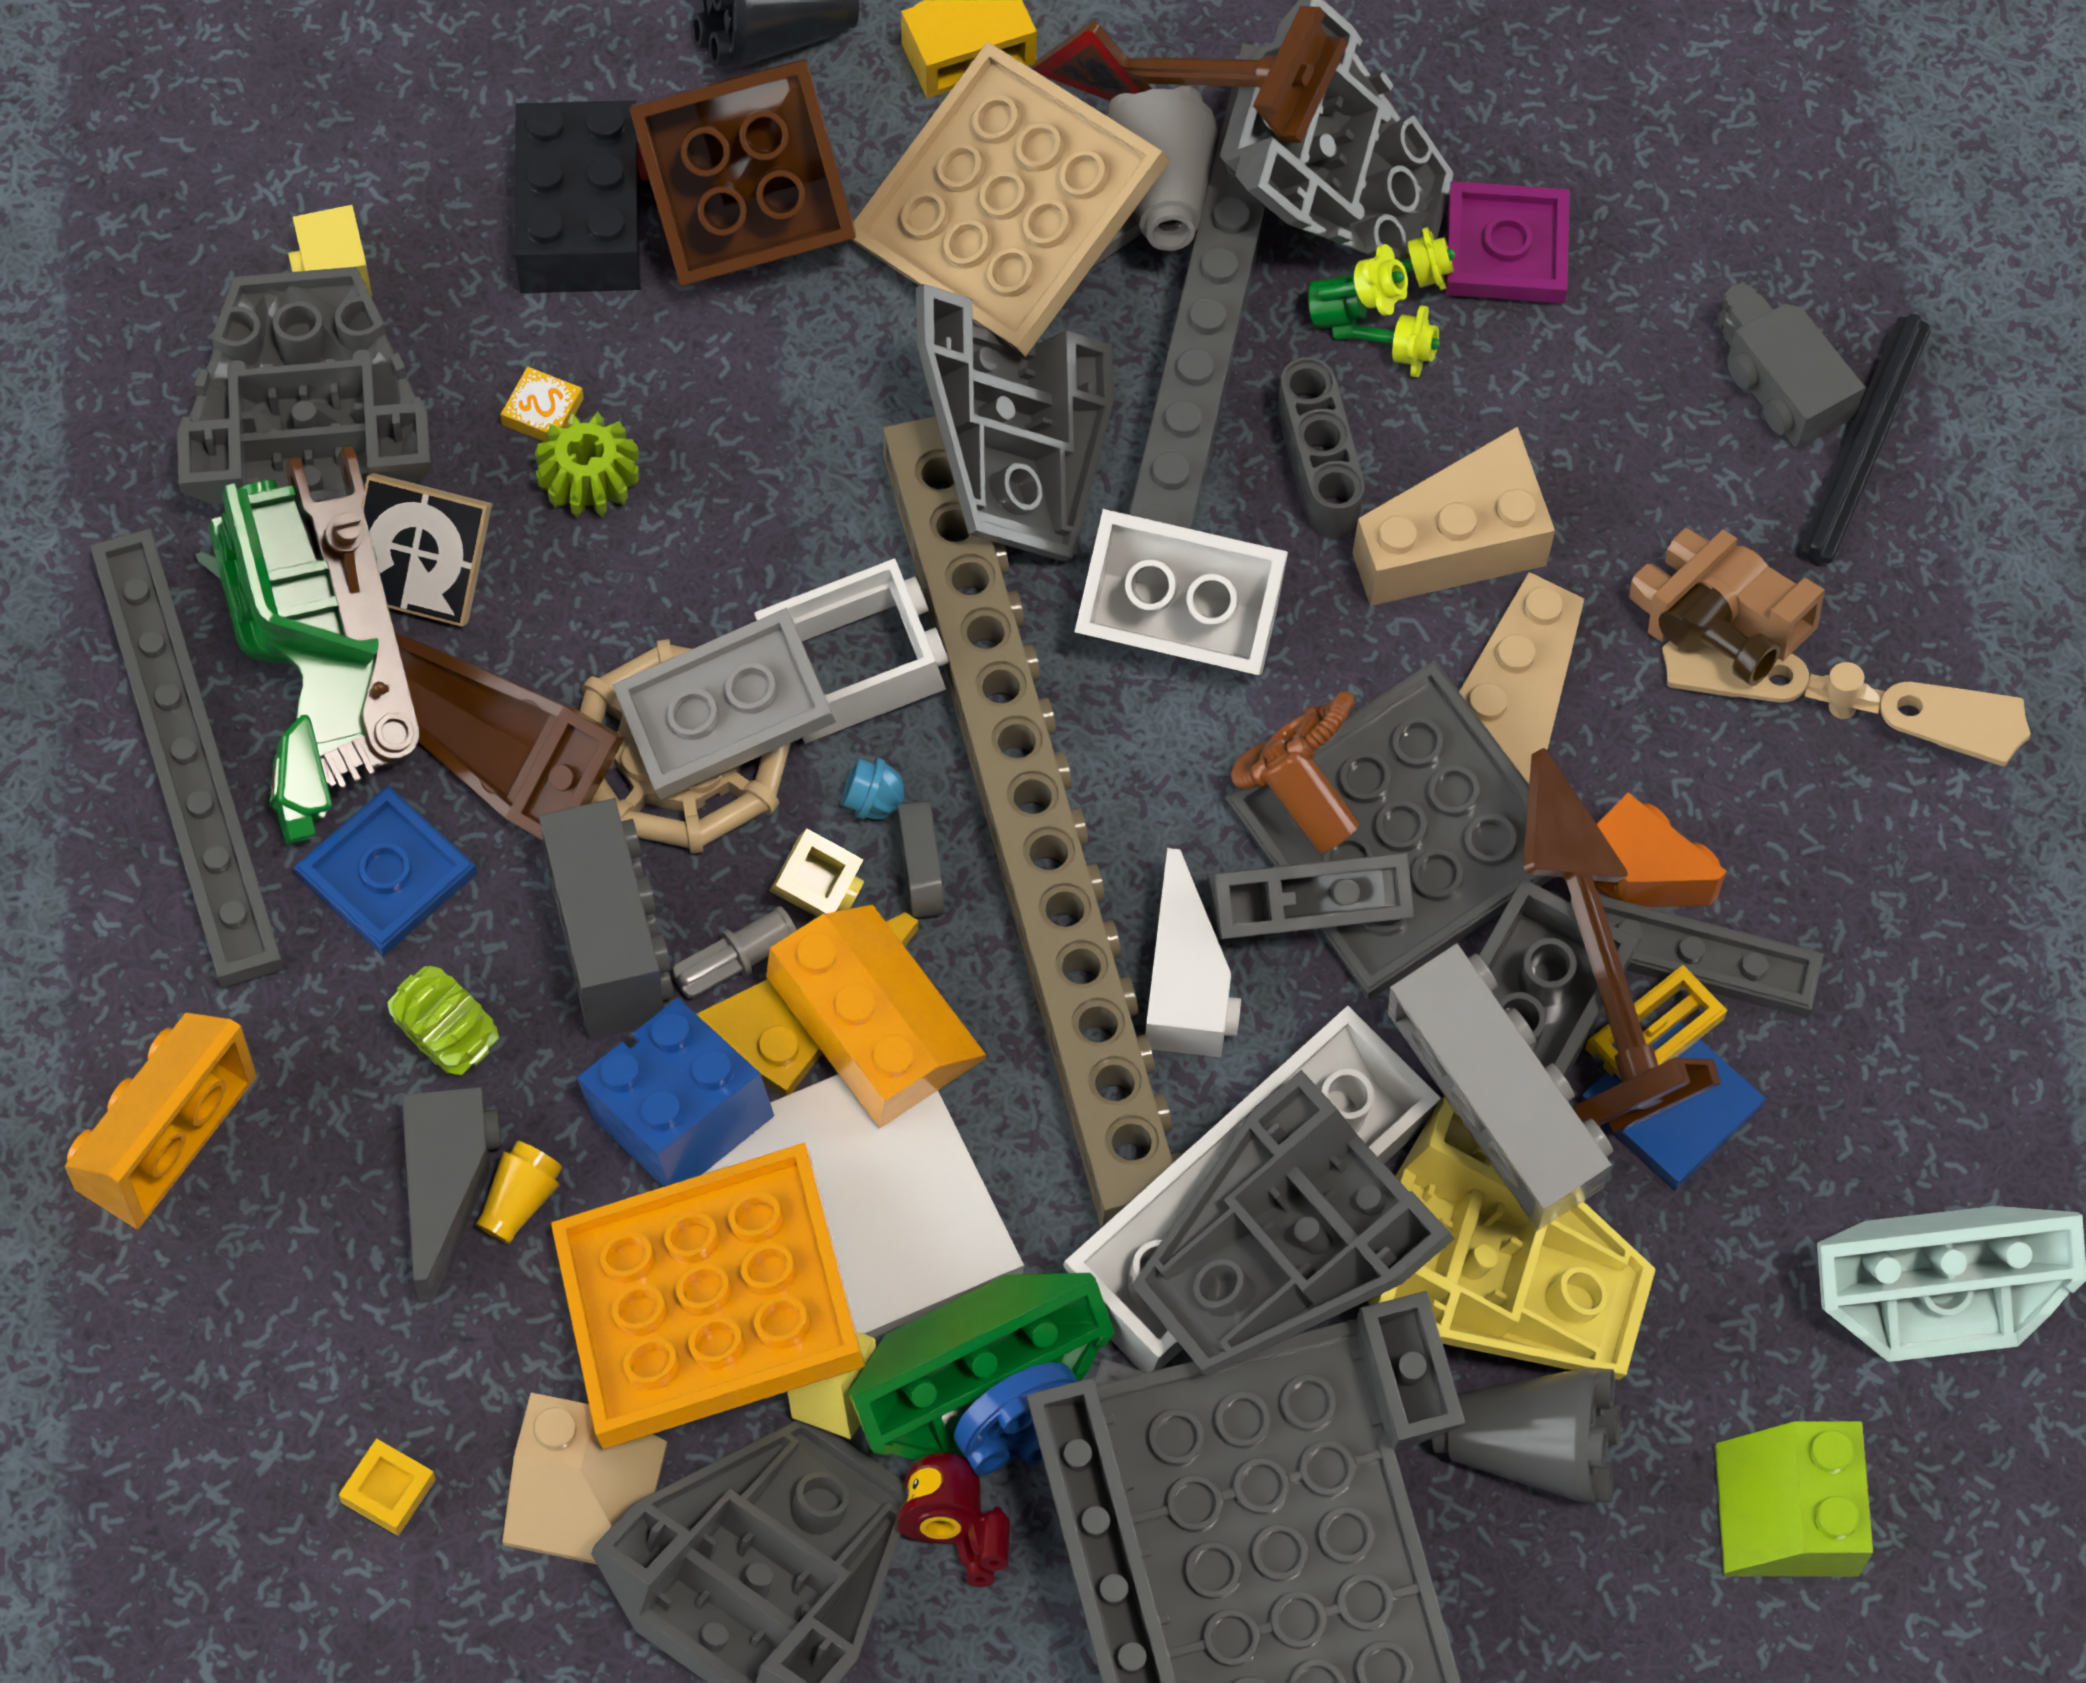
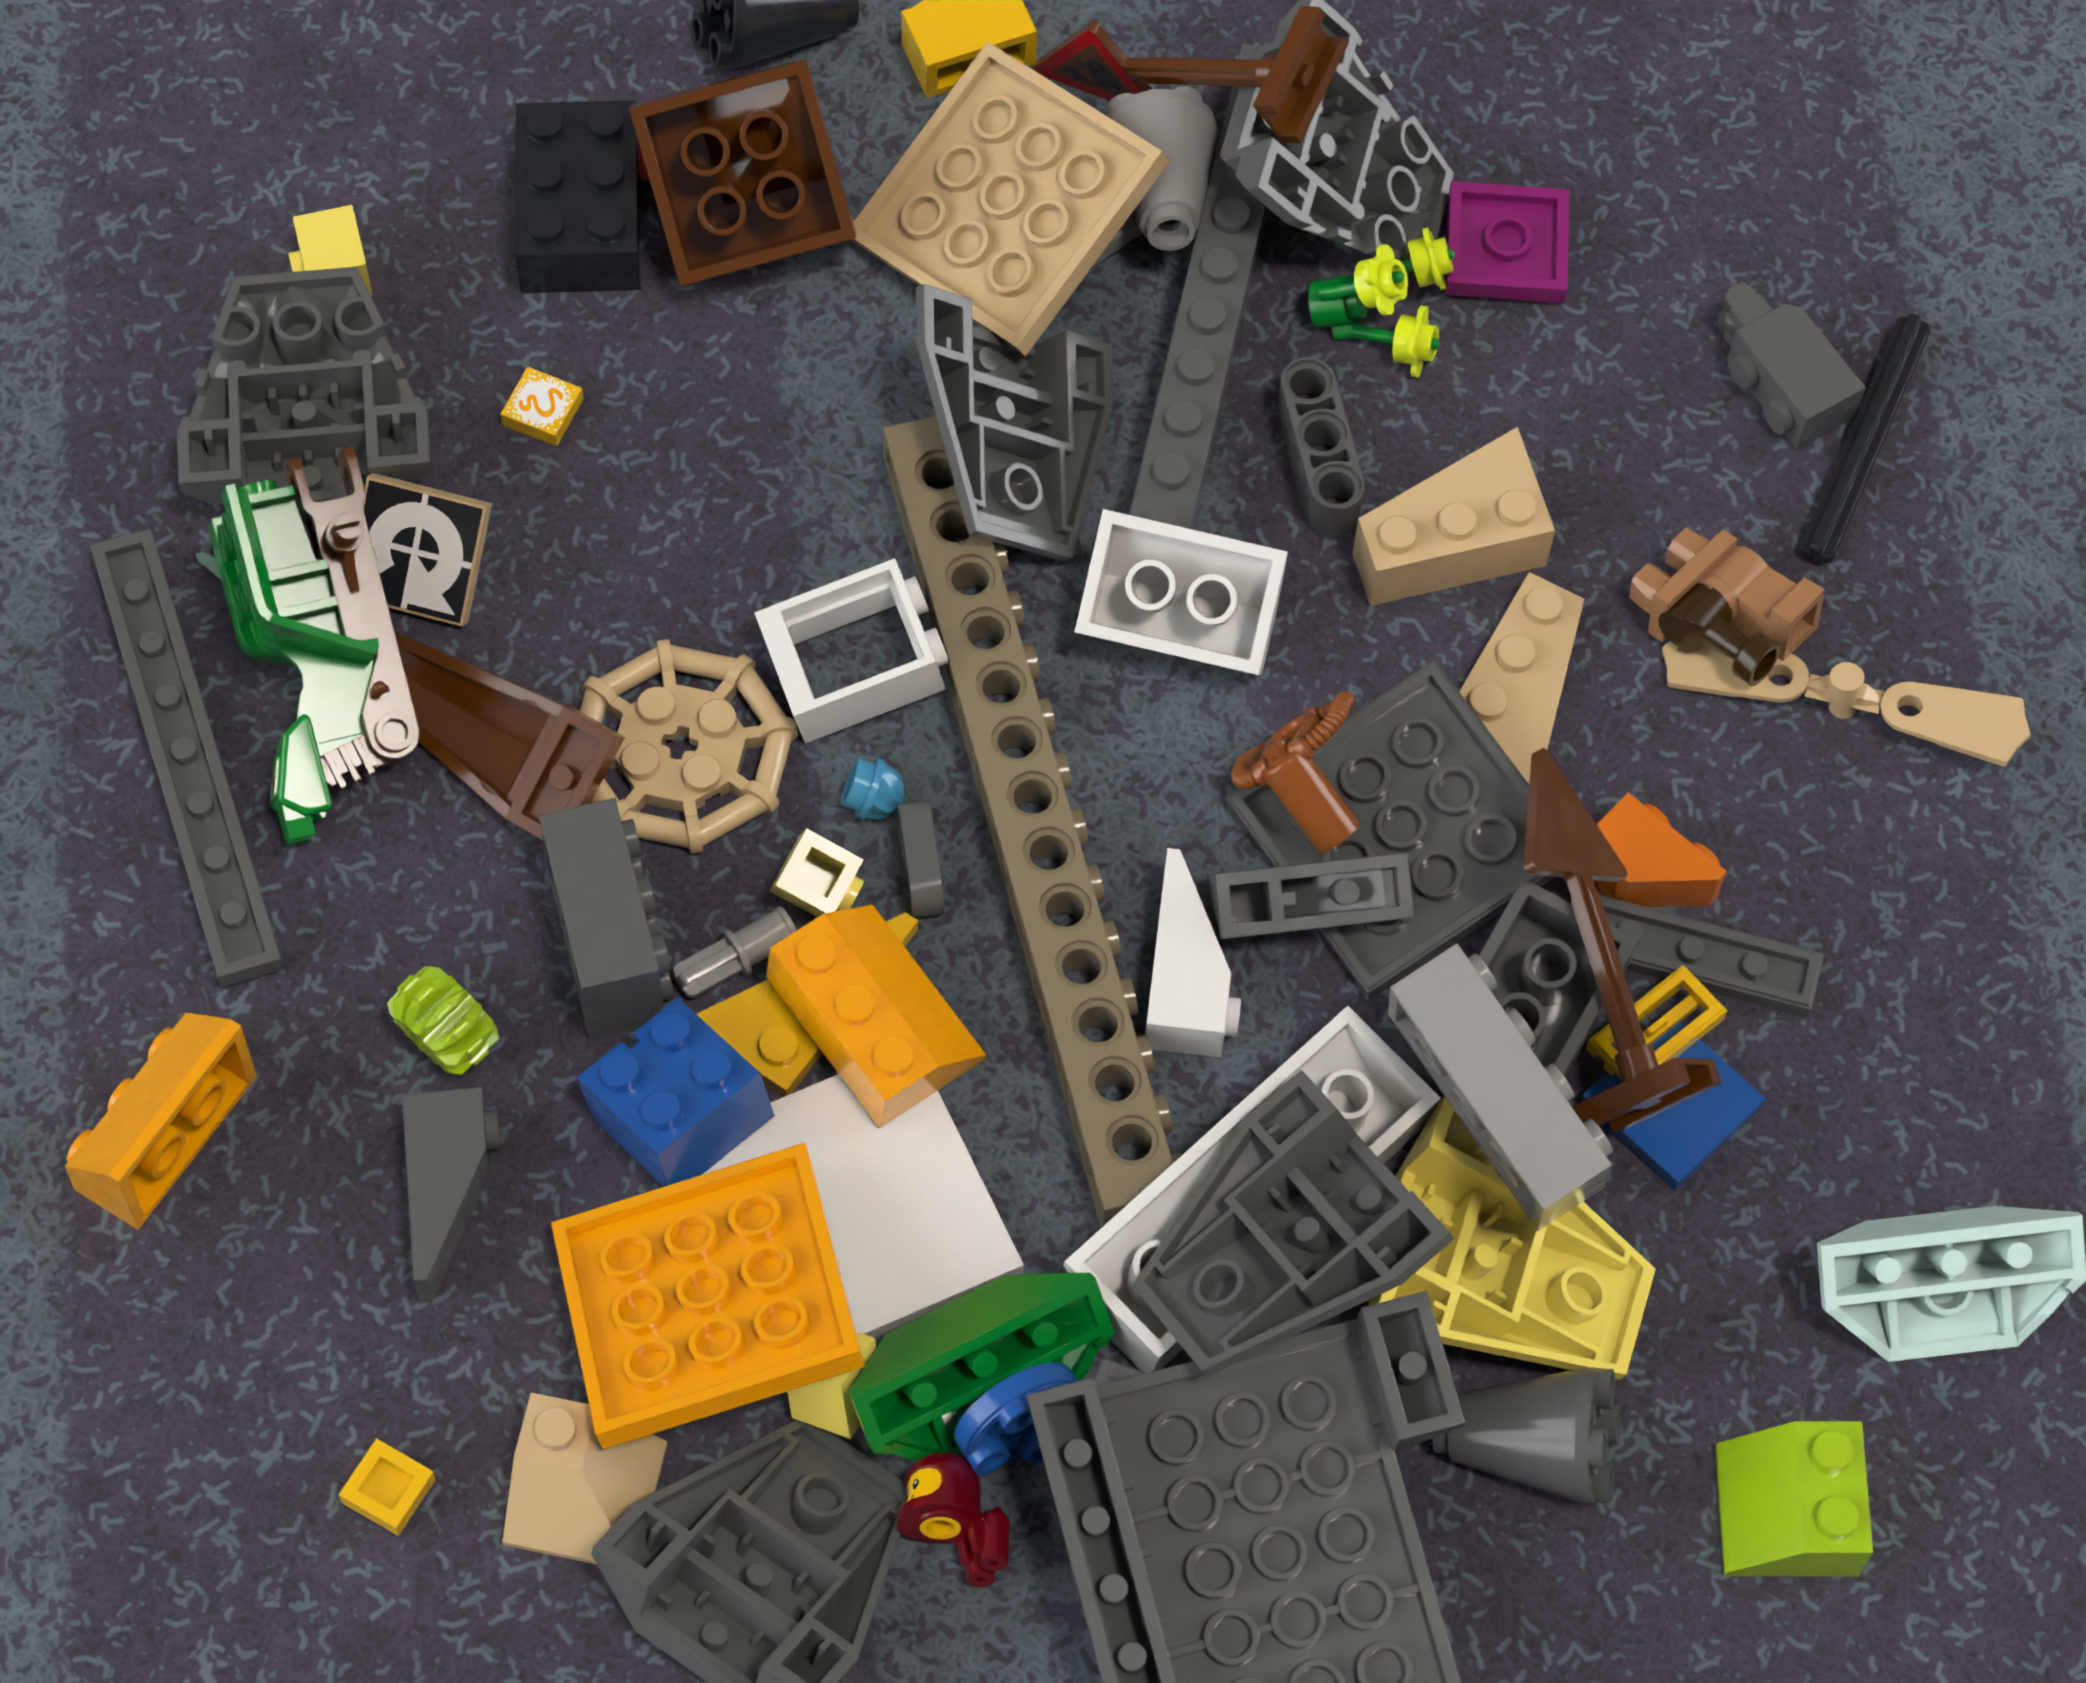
blue tile [293,785,477,957] -> none
yellow cone [475,1141,563,1245] -> none
lime gear [535,411,639,519] -> none
light grey plate [612,607,836,800] -> none

